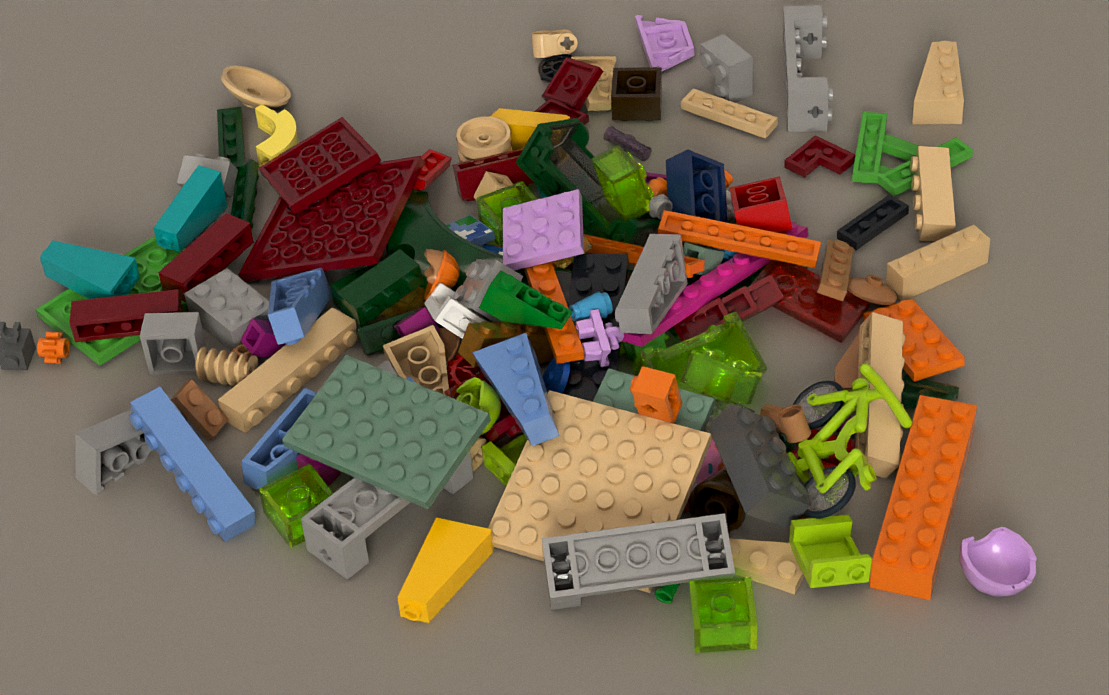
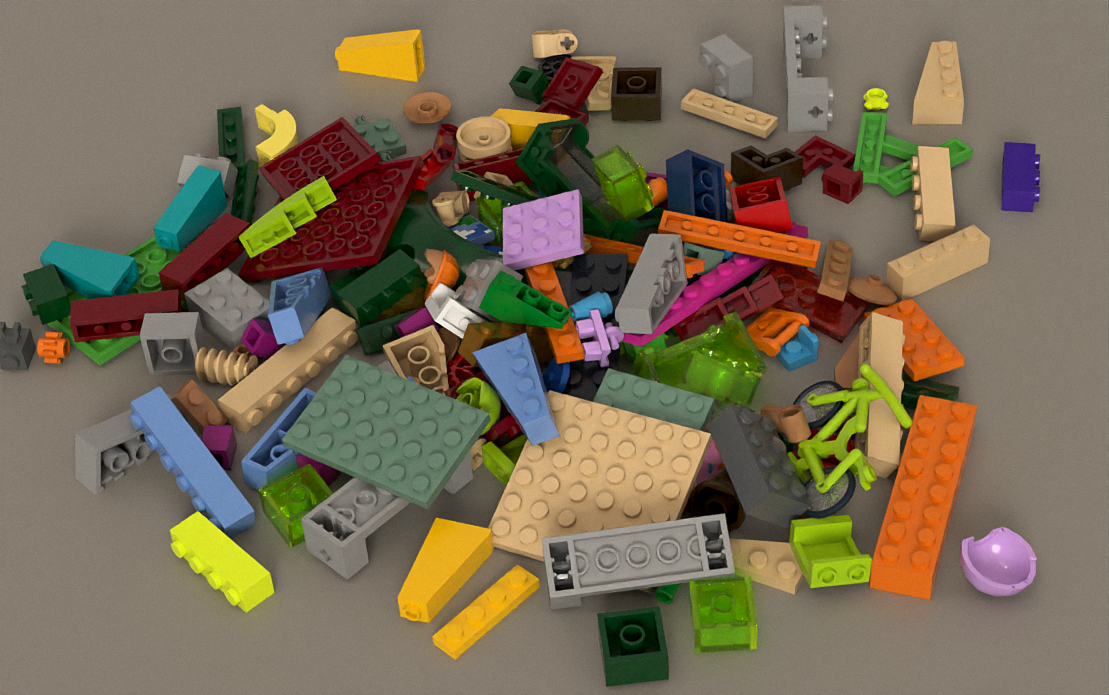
tan dish [221,66,291,108] -> none
pin [603,126,652,162] -> none
orange brick [630,366,682,424] -> none
lavender wing [635,15,695,71] -> none
light grey plate [649,194,673,219] -> none
black plate [837,194,909,250] -> none
none -> dark green brick [21,264,71,325]
none -> neon yellow brick [170,511,275,613]
none -> magenta brick [201,425,237,470]
none -> lime slope [238,176,337,258]
none -> yellow slope [335,29,426,82]
none -> sand green plate [353,115,406,162]
none -> medium nougat dish [403,92,451,124]
none -> tan piece [432,190,470,227]
none -> yellow plate [432,564,540,660]
none -> dark red piece [433,123,458,164]
none -> dark green plate [451,170,595,231]
none -> dark green brick [509,66,550,105]
none -> dark green brick [597,607,669,687]
none -> dark brown brick [731,145,803,191]
none -> orange plate [736,307,810,357]
none -> dark azure bracket [776,325,819,371]
none -> dark red brick [821,163,863,204]
none -> neon yellow plate [863,88,889,110]
none -> dark purple brick [1001,142,1040,212]

